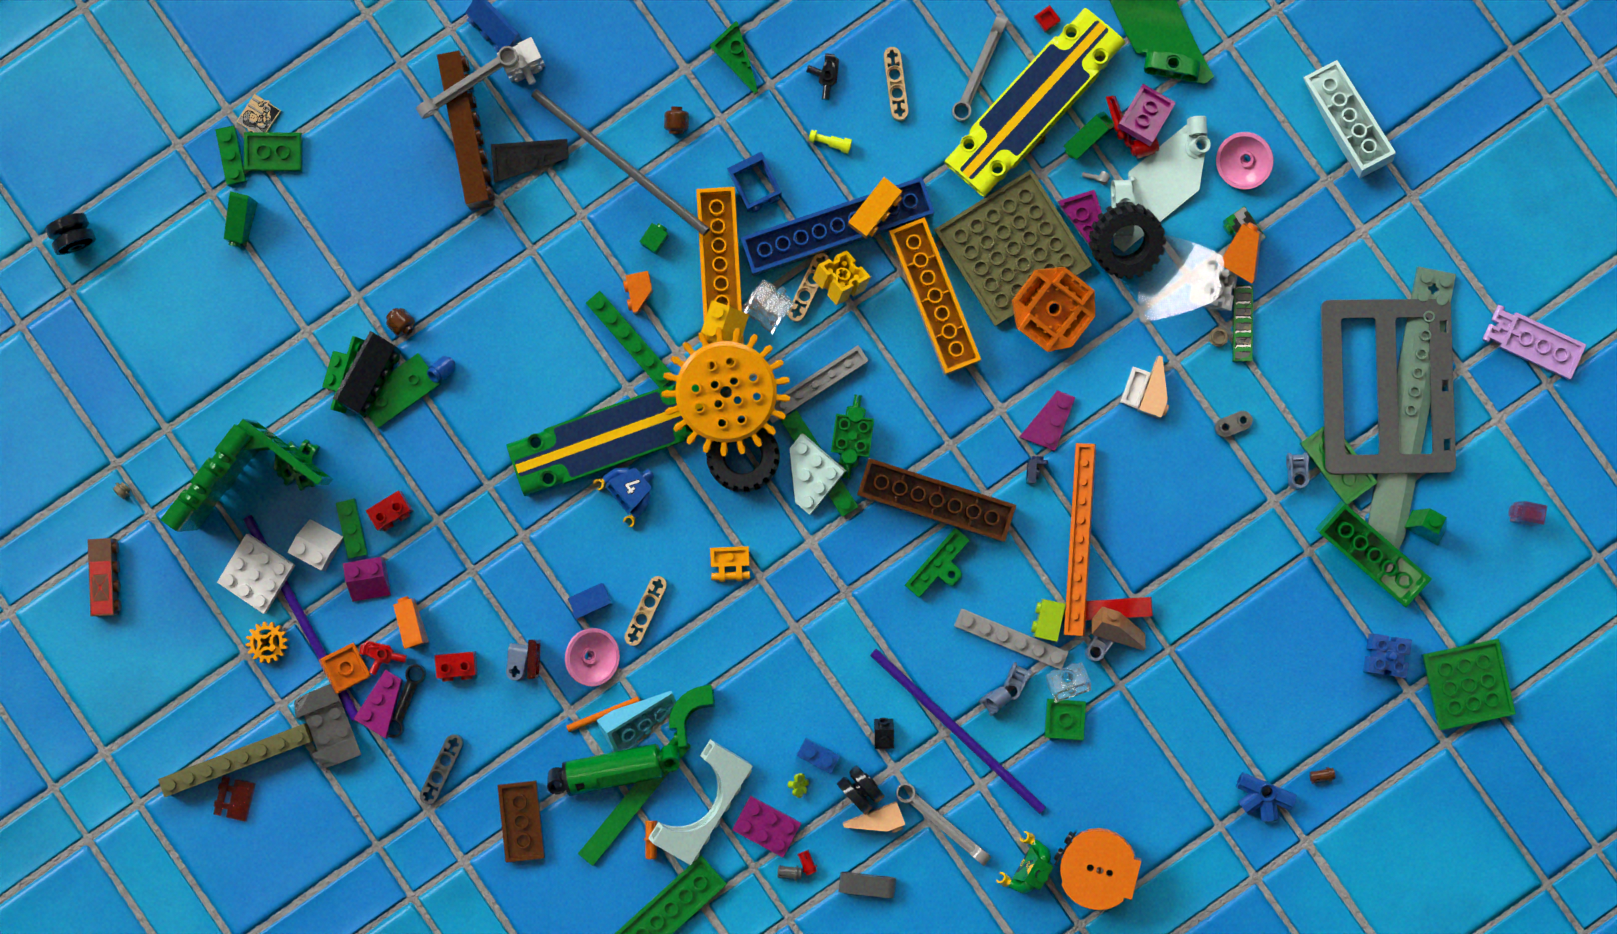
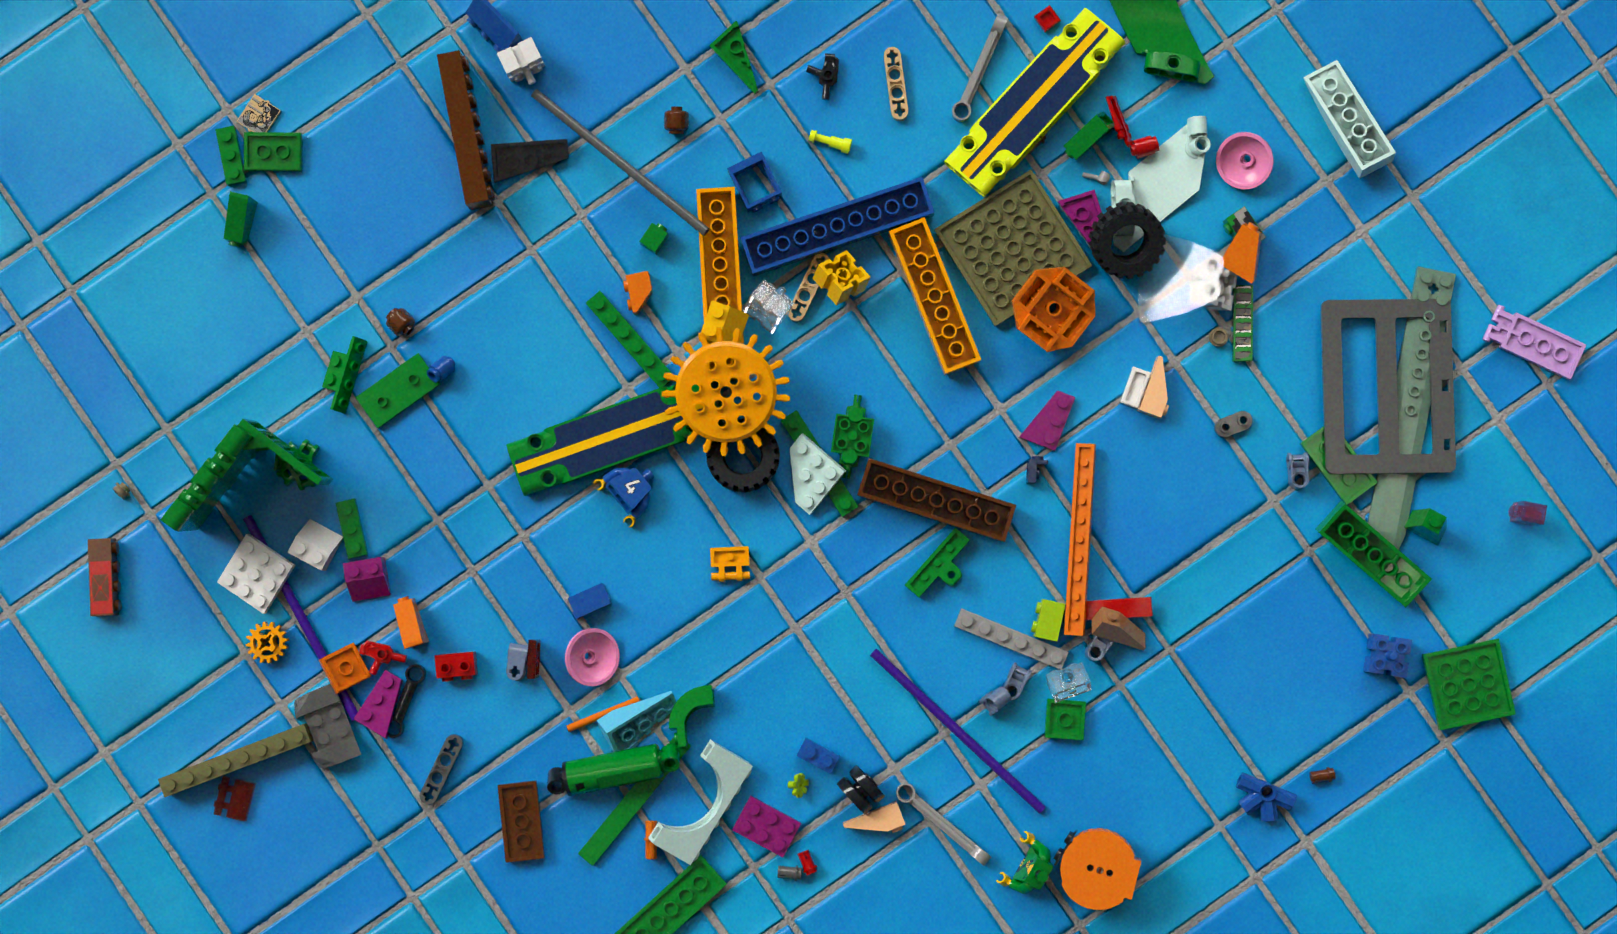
black wheel [45,213,96,255] -> none
black slope [333,331,401,418] -> none
red brick [365,490,413,532] -> none
light grey piece [416,46,519,119] -> none
tan beam [625,576,667,646] -> none
light grey plate [769,345,869,424] -> none
dark grey beam [838,872,896,898] -> none
light orange brick [848,177,902,239] -> none
black bracket [874,718,894,749] -> none
magenta plate [1117,84,1176,146] -> none

